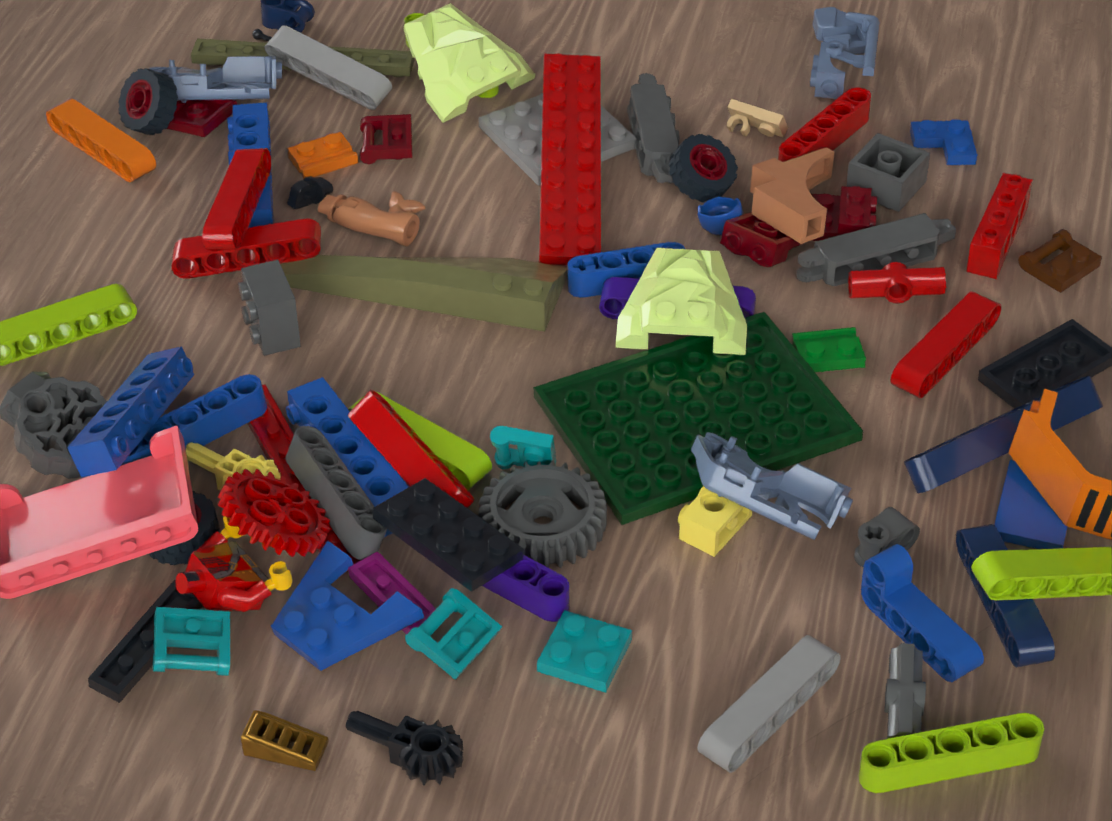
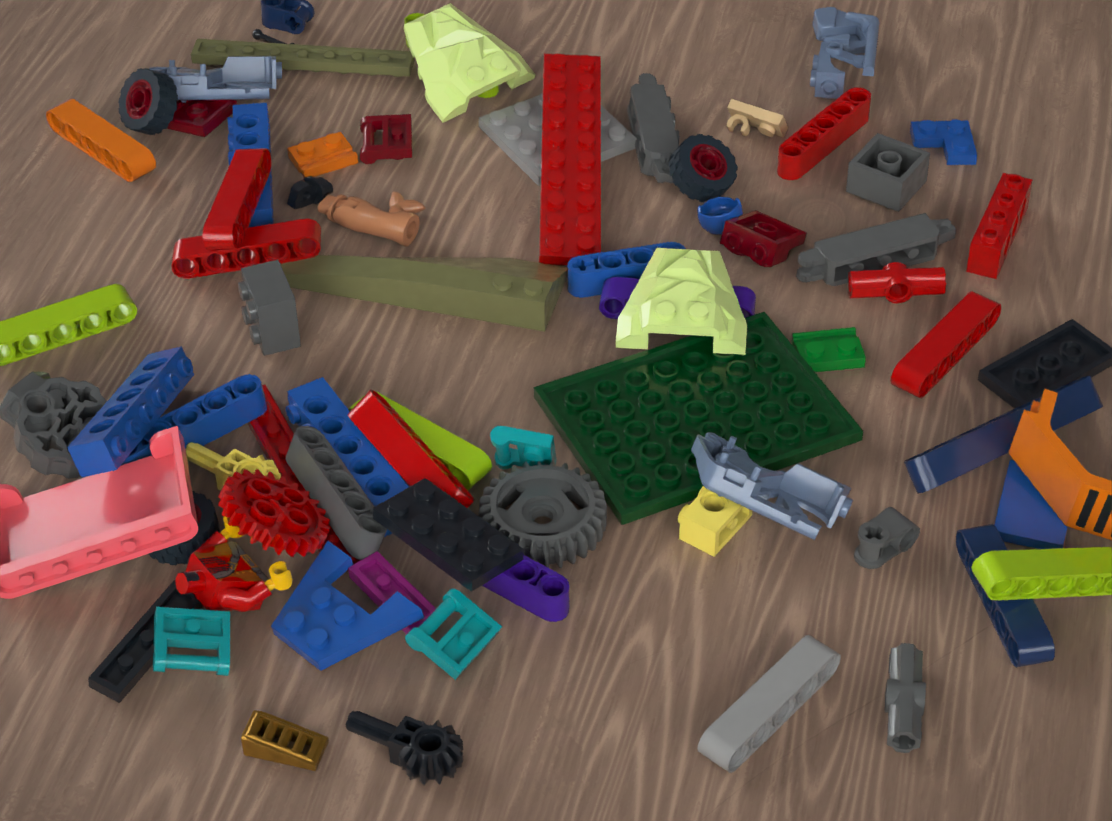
light grey beam [265,25,392,110] -> none
teal plate [537,610,632,693] -> none
nougat arch [750,147,835,244] -> none
dark red plate [811,186,877,241] -> none
lime beam [859,713,1044,793] -> none
blue beam [861,544,984,682] -> none
reddish brown plate [1018,229,1102,293] -> none

